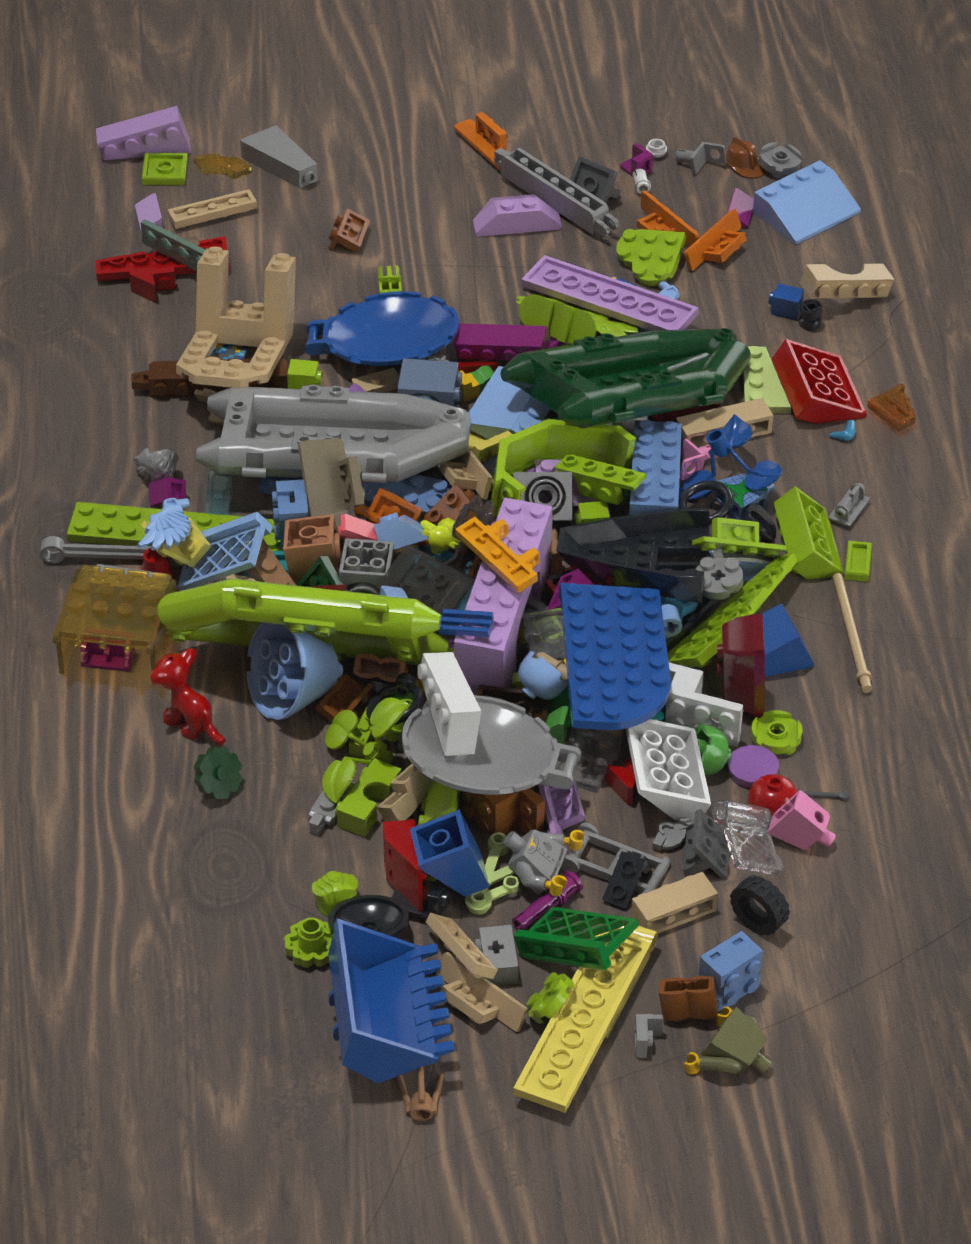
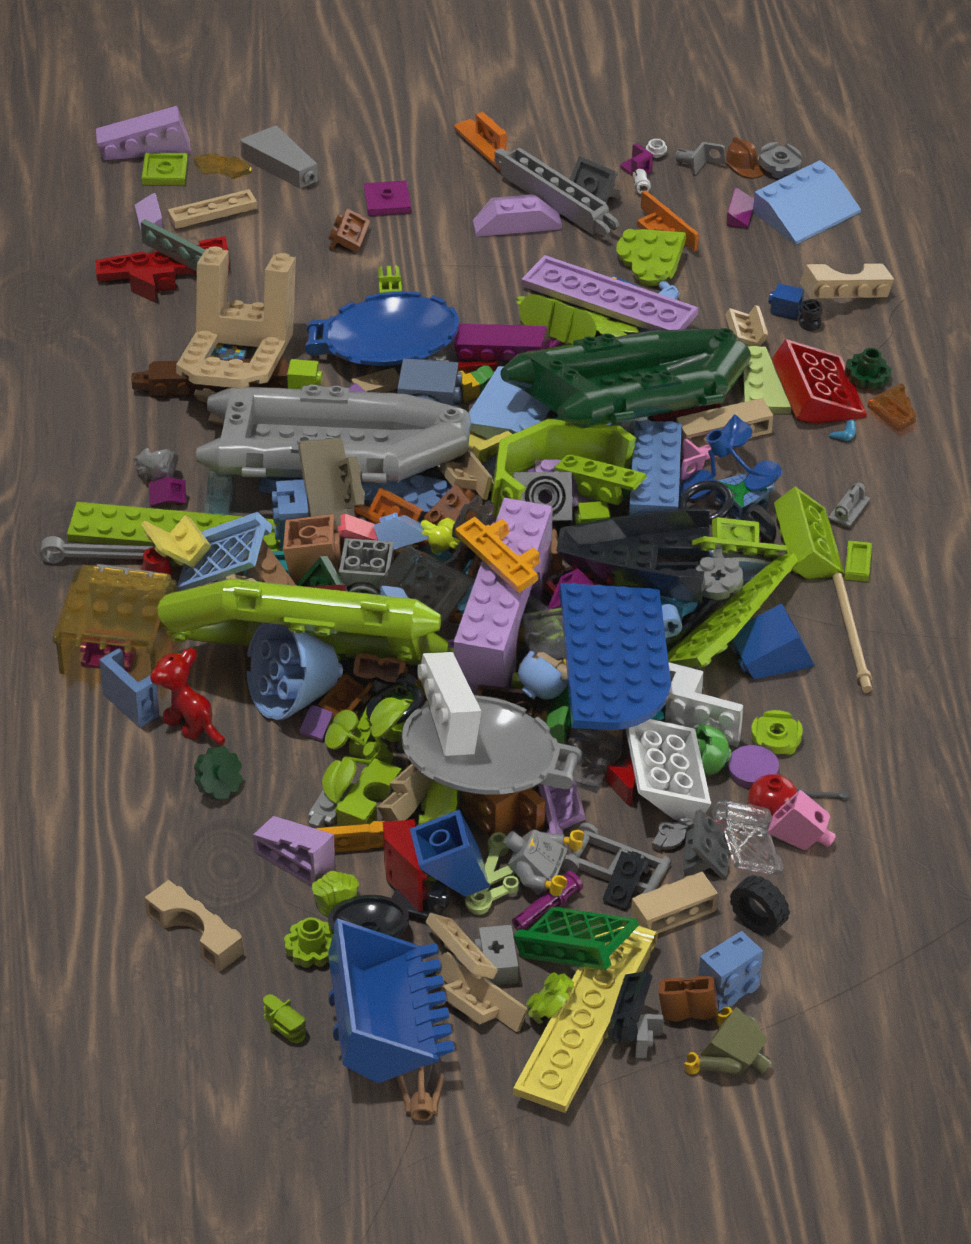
light blue animal [138,498,191,551] -> none
blue tile [439,609,494,637] -> none
orange bracket [684,209,747,271] -> none
dark red windscreen [717,614,765,720] -> none
none -> medium blue panel [99,649,159,728]
none -> tan arch [145,880,243,972]
none -> lavender wedge [253,816,335,886]
none -> lime arm [263,994,306,1043]
none -> medium lavender slope [299,705,334,742]
none -> light orange hinge [316,821,385,853]
none -> magenta plate [364,180,411,216]
none -> black hinge [608,971,653,1044]
none -> tan bracket [725,305,768,347]
none -> dark green plant [844,348,892,390]

